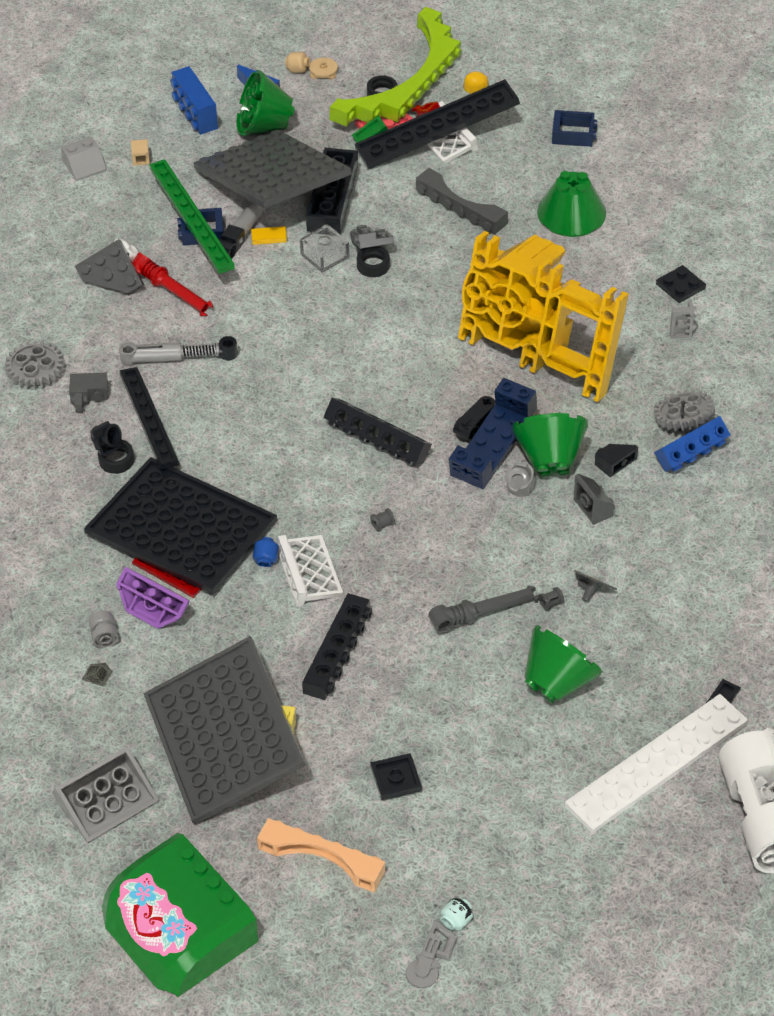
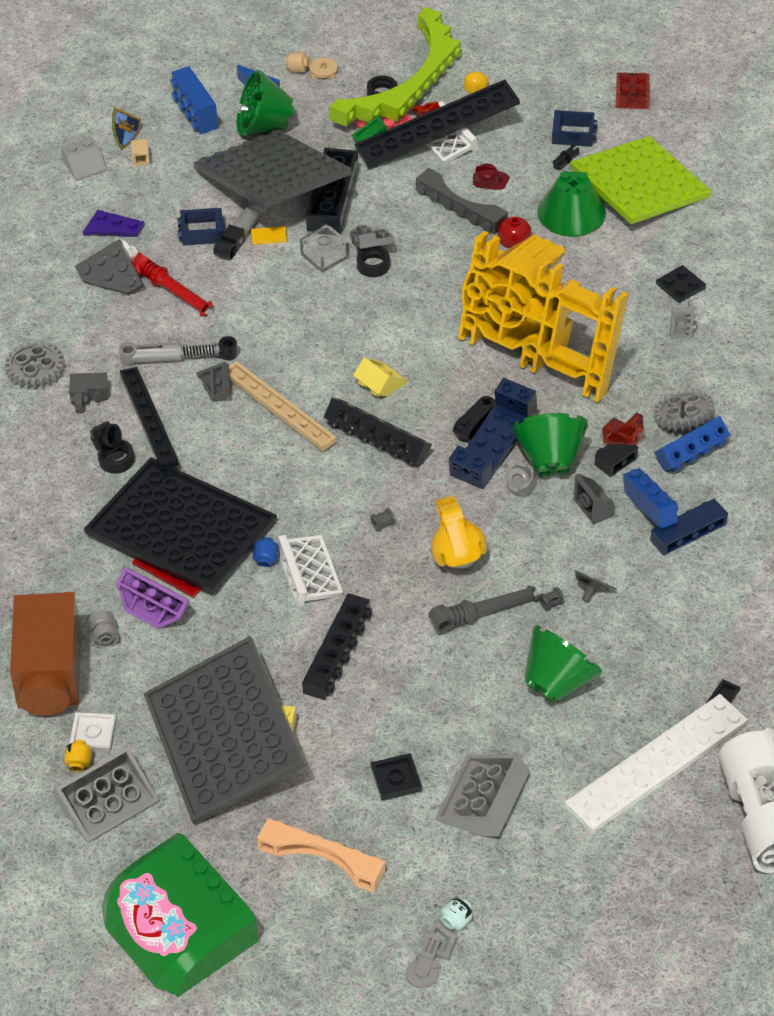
clear smoke slope [82,663,112,687] -> none
green plate [149,159,235,274] -> none
none -> dark orange container [10,592,81,716]
none -> yellow head [64,740,92,772]
none -> white tile [69,712,116,751]
none -> dark purple wing [83,210,145,237]
none -> shield [112,107,141,149]
none -> dark grey wing [196,362,230,402]
none -> tan plate [229,361,337,451]
none -> light yellow slope [353,357,408,397]
none -> yellow piece [431,495,487,569]
none -> light grey slope [435,755,530,837]
none -> dark red piece [473,163,510,190]
none -> red cylinder [498,217,532,248]
none -> black axle [552,144,580,169]
none -> lime plate [569,136,712,224]
none -> clear red brick [602,412,644,445]
none -> clear red brick [615,72,650,109]
none -> blue brick [623,468,679,529]
none -> dark blue brick [650,498,728,556]

